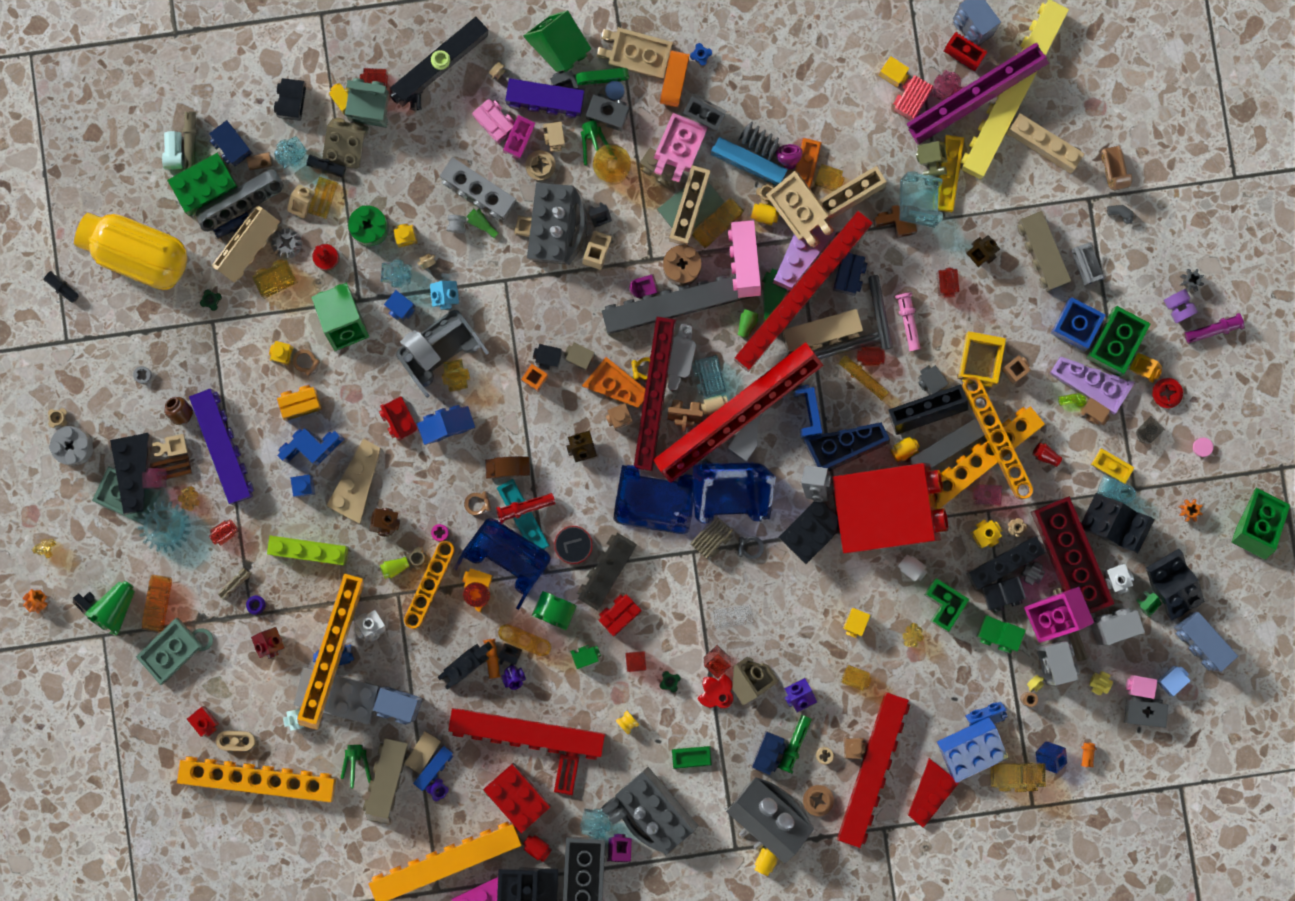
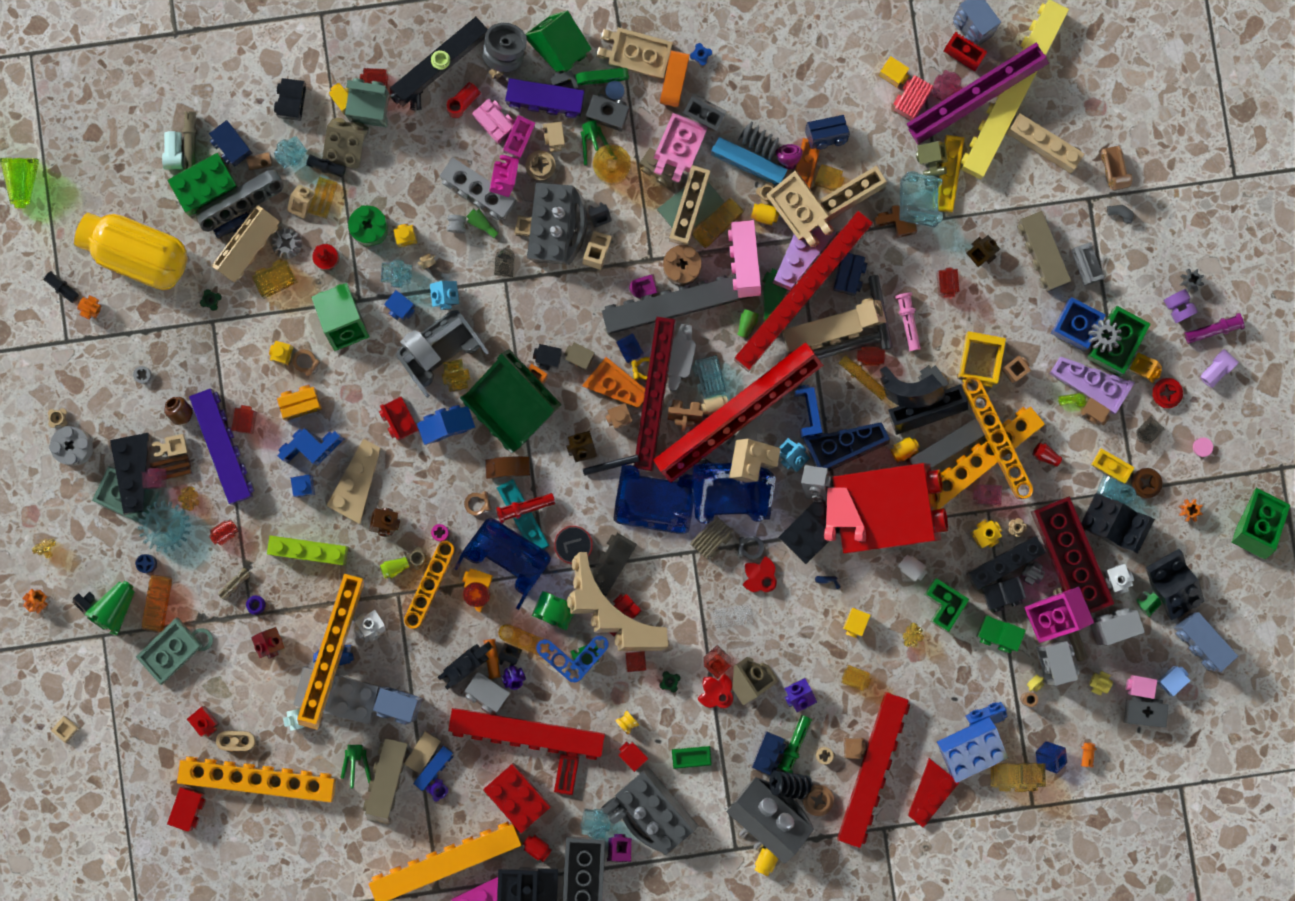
none -> clear neon green cone [0,158,39,208]
none -> tan tile [51,716,79,743]
none -> orange gear [77,295,102,320]
none -> dark blue wheel [135,554,158,573]
none -> red brick [167,786,206,832]
none -> clear red brick [231,405,257,434]
none -> red piece [446,82,481,119]
none -> dark green panel [460,349,562,453]
none -> light grey brick [463,672,510,715]
none -> dark grey wheel [482,22,527,72]
none -> dark pink hinge [489,155,519,197]
none -> clear smoke plate [494,247,515,277]
none -> blue beam [536,636,609,683]
none -> tan arch [567,552,668,651]
none -> black bar [583,454,640,476]
none -> clear blue panel [616,333,644,363]
none -> red brick [618,741,648,772]
none -> tan brick [729,439,781,482]
none -> red plate [743,556,777,592]
none -> black piece [769,771,813,800]
none -> medium azure brick [779,438,810,472]
none -> dark blue brick [805,115,850,150]
none -> dark blue piece [815,576,841,589]
none -> coral flag [824,488,866,541]
none -> tan brick [856,298,886,328]
none -> black arch [880,366,945,408]
none -> light grey gear [1088,319,1122,352]
none -> reddish brown gear [1131,468,1163,499]
none -> lavender piece [1200,349,1239,388]

